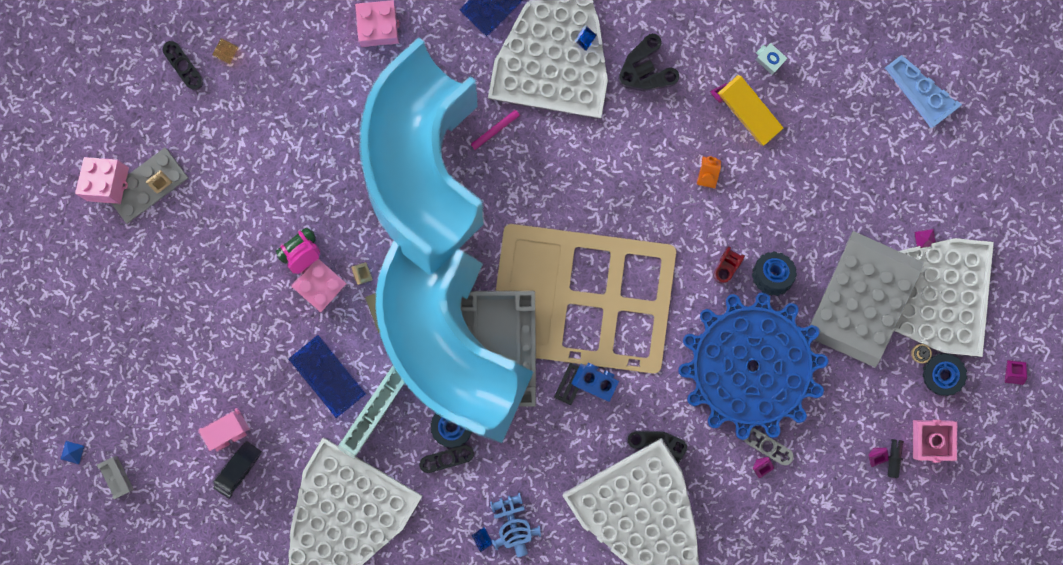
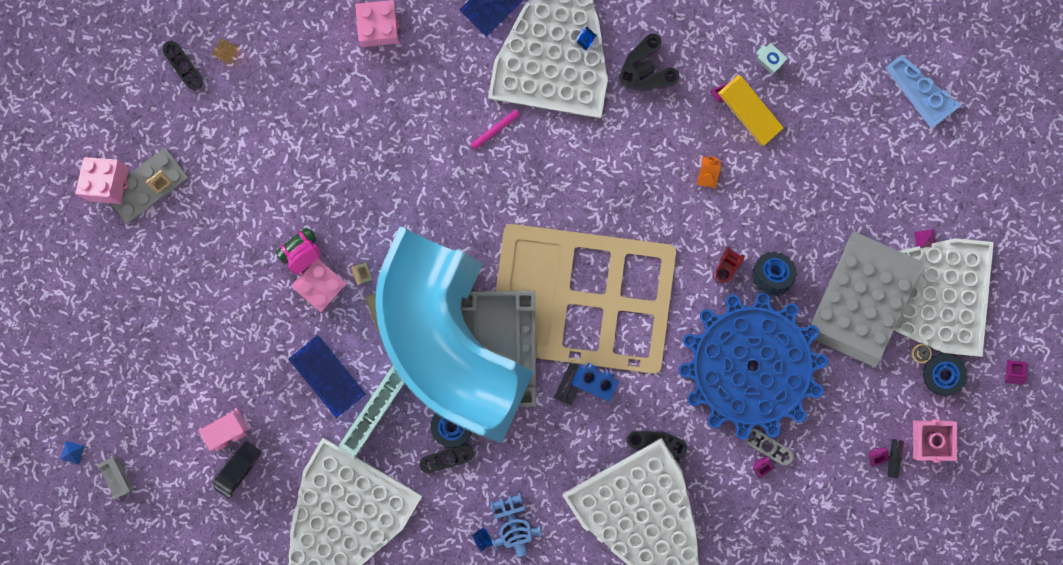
medium azure piece [360,38,484,276] -> none

